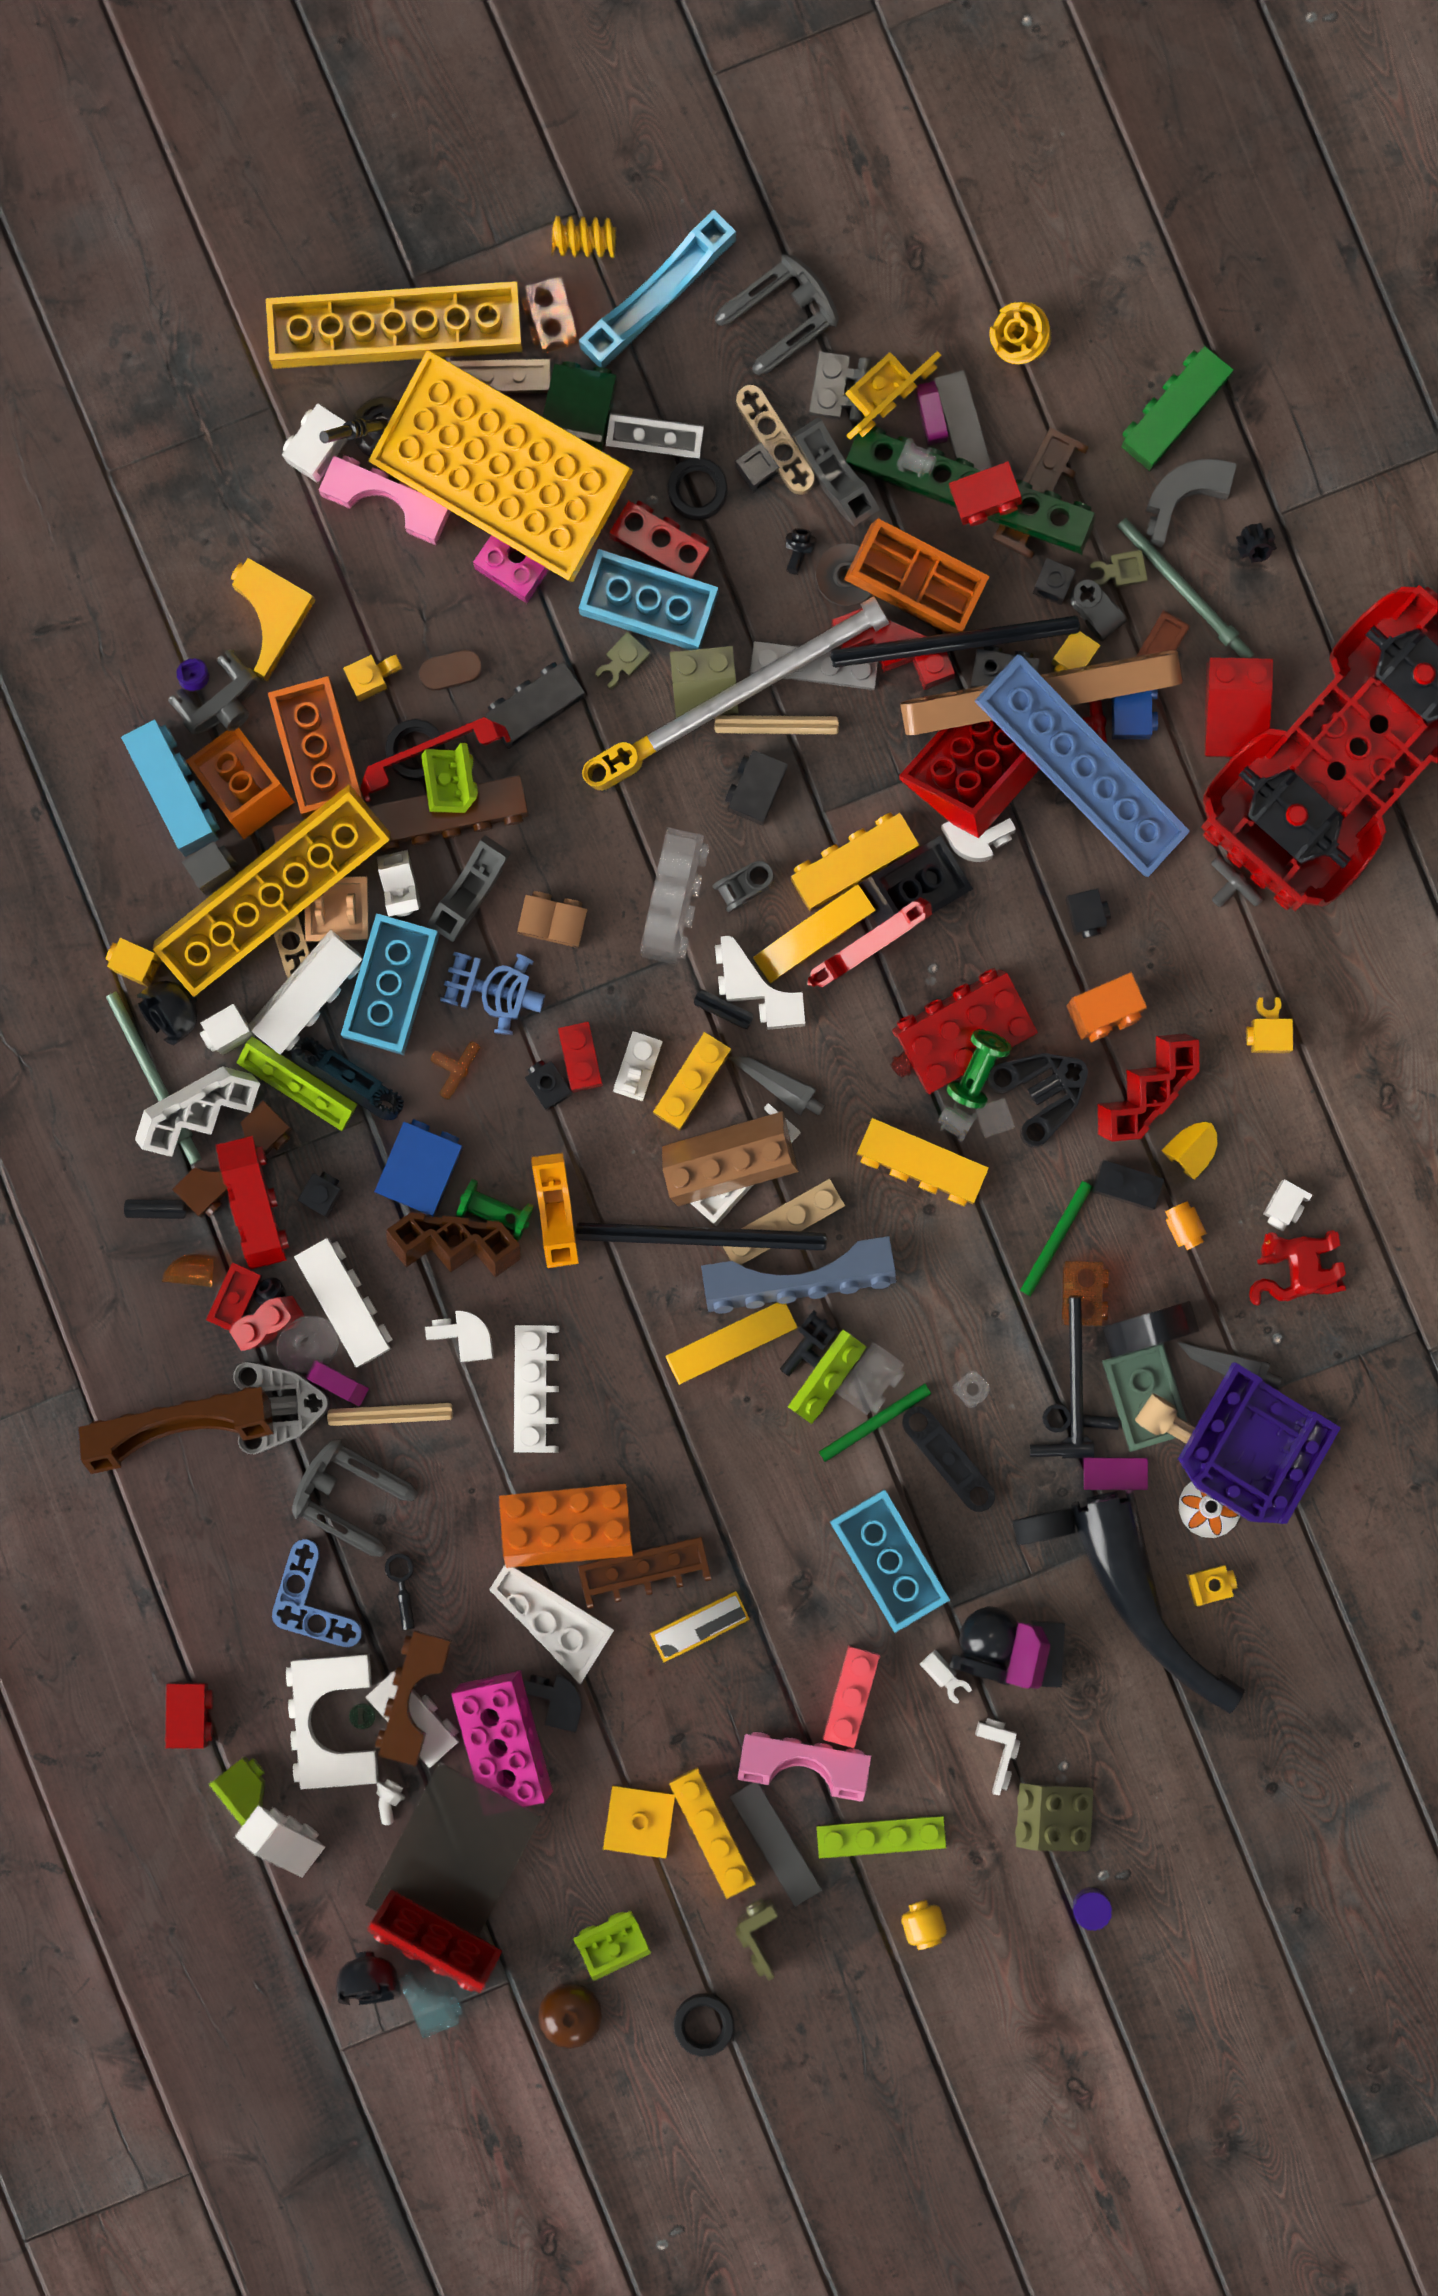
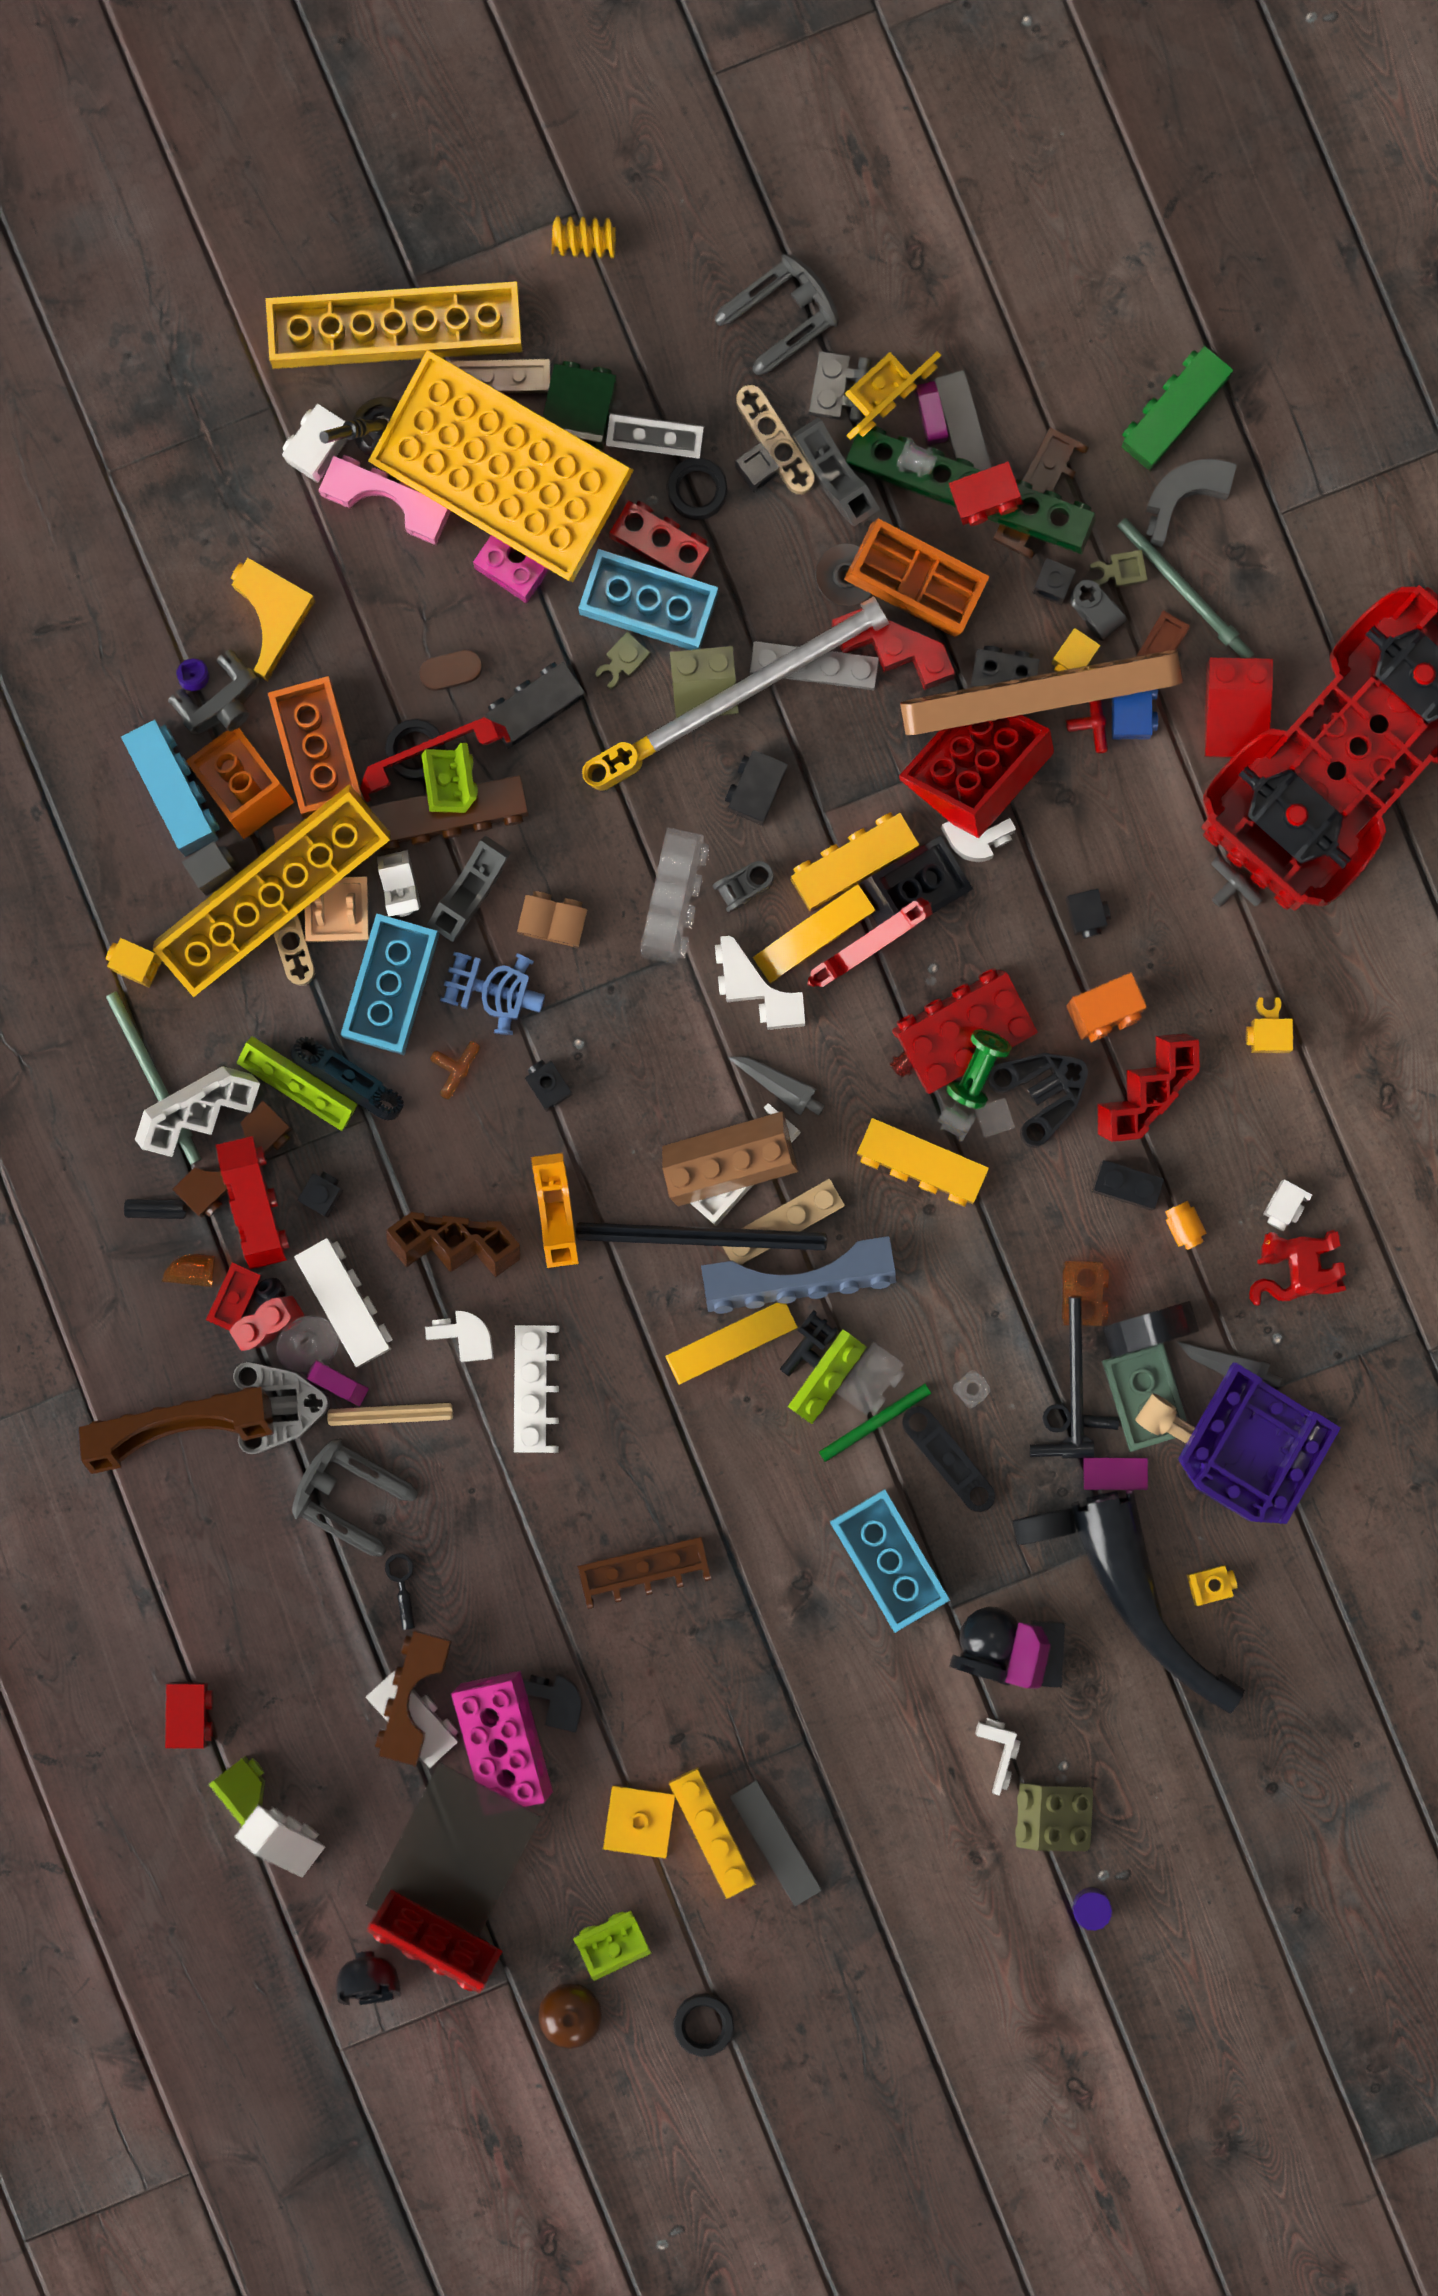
black cylinder [137,980,197,1045] -> none
white brick [200,1004,255,1055] -> none
white brick [248,929,363,1055] -> none
medium blue beam [272,1539,362,1647] -> none
white arch [286,1654,379,1789] -> none
yellow brick [343,654,403,702] -> none
clear green hinge [349,1703,375,1729] -> none
blue brick [374,1119,464,1217] -> none
white plate [376,1779,406,1825] -> none
clear light blue arch [399,1971,463,2039] -> none
green hose [456,1179,534,1242] -> none
white wing [489,1565,614,1684] -> none
orange brick [499,1484,633,1568] -> none
clear orange brick [521,277,579,353] -> none
red brick [558,1022,603,1093] -> none
medium azure arch [579,209,736,368] -> none
white plate [613,1031,663,1102] -> none
slope [650,1591,750,1662] -> none
yellow brick [653,1032,731,1131] -> none
black axle [693,989,754,1029] -> none
tan axle [715,715,839,734] -> none
olive bracket [735,1898,778,1980] -> none
bright pink arch [737,1732,871,1802] -> none
black plate [785,529,817,575] -> none
lime plate [816,1815,946,1858] -> none
coral brick [823,1645,880,1748] -> none
black axle [830,616,1080,668] -> none
yellow head [902,1900,947,1950] -> none
white bar [920,1649,972,1704] -> none
medium blue plate [975,655,1190,877] -> none
yellow cone [990,302,1051,364] -> none
green bar [1020,1181,1093,1297] -> none
yellow brick [1161,1122,1218,1180] -> none
white dish [1178,1481,1240,1538] -> none
black gear [1236,523,1277,563] -> none

